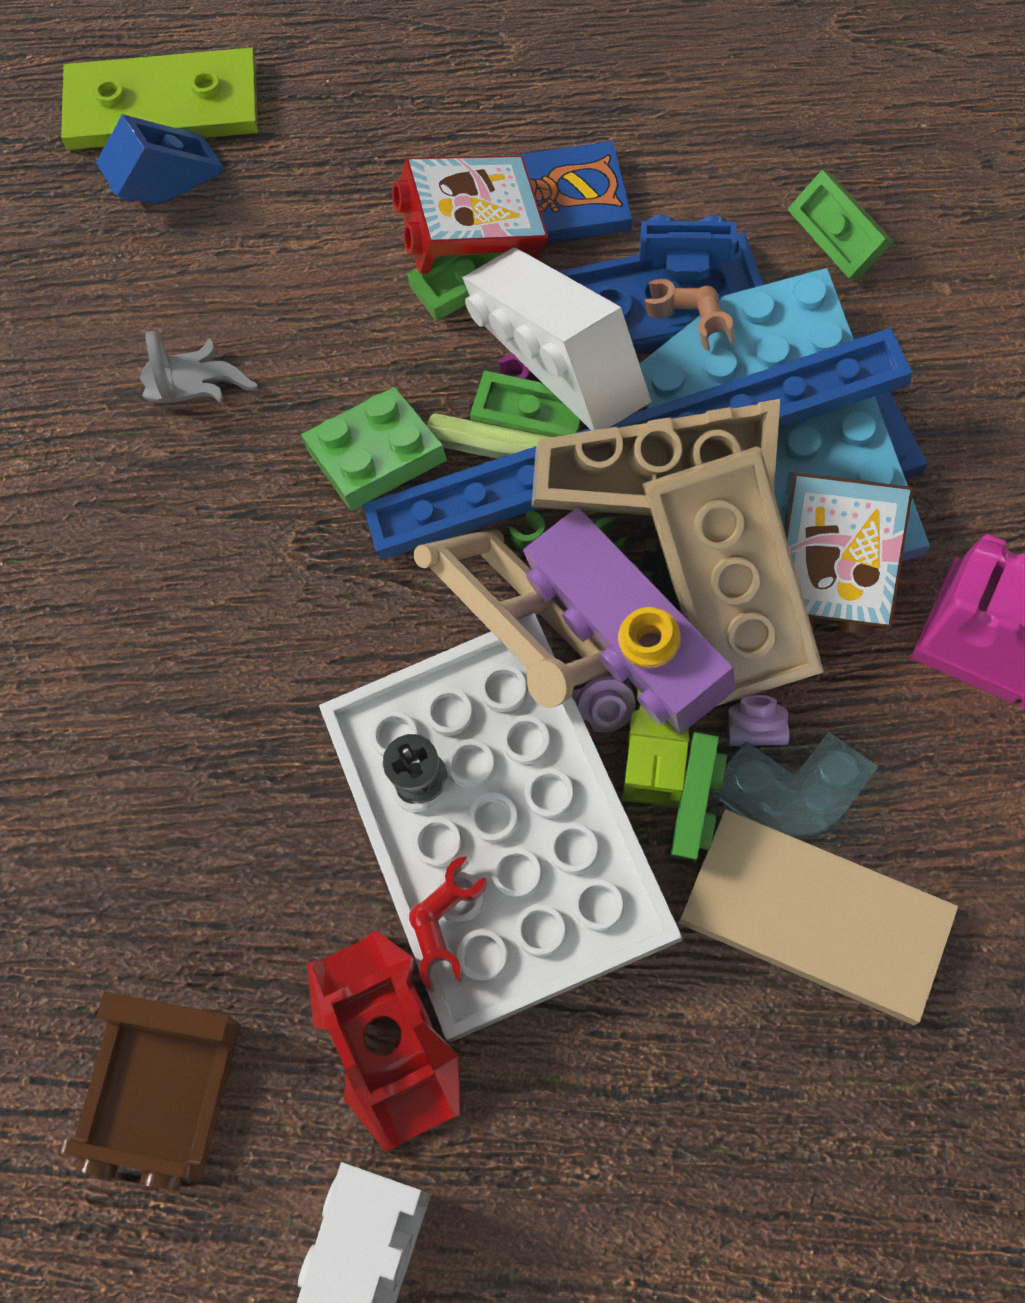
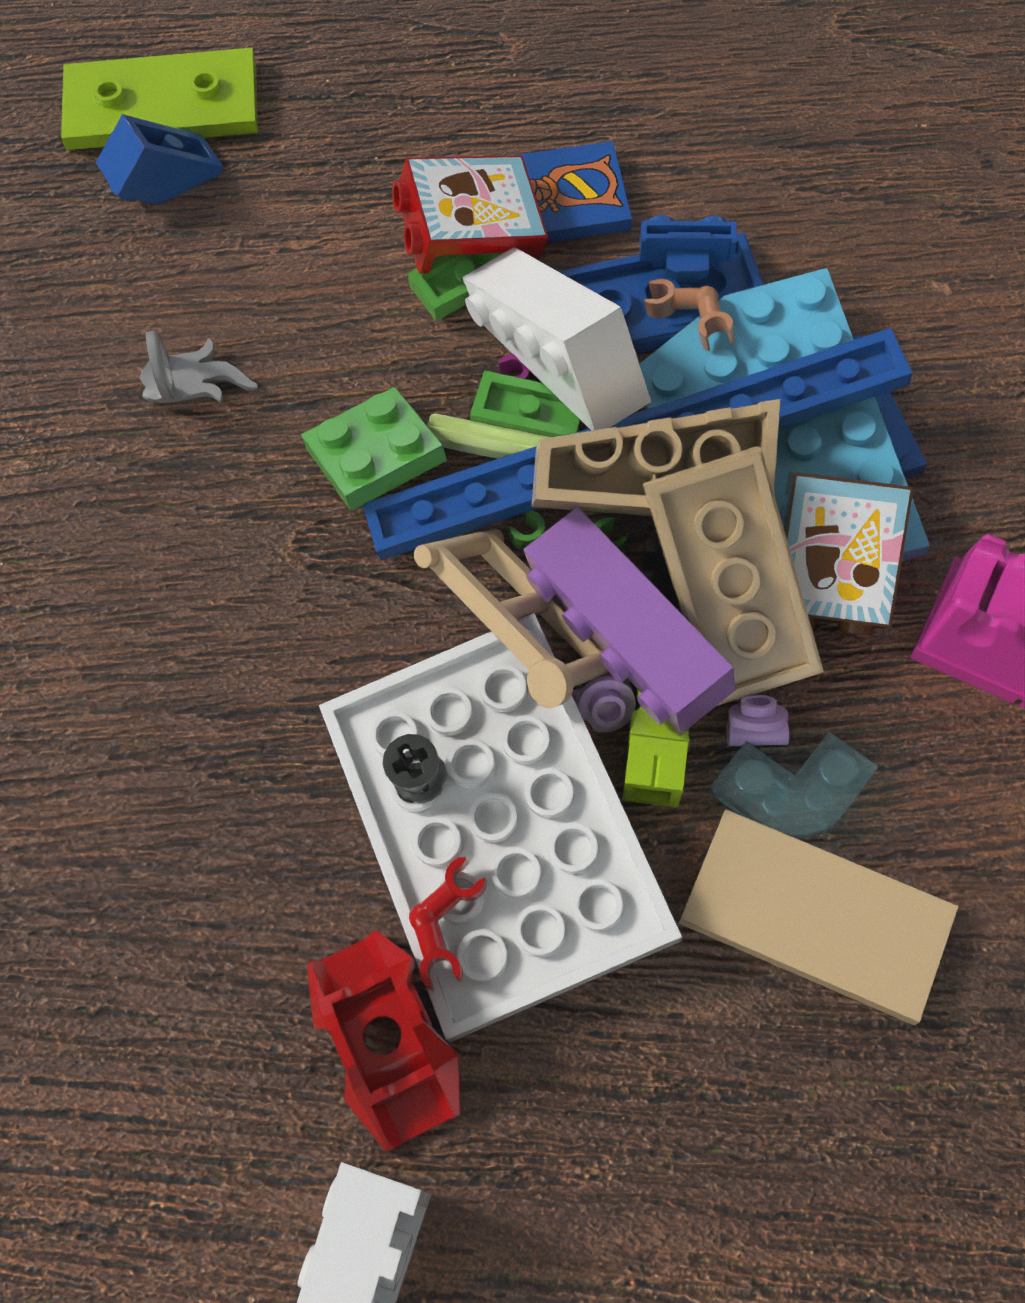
reddish brown panel [59,992,241,1191] -> none
yellow plate [618,607,681,668] -> none
bright green plate [669,732,727,861] -> none
bright green plate [787,169,894,281] -> none

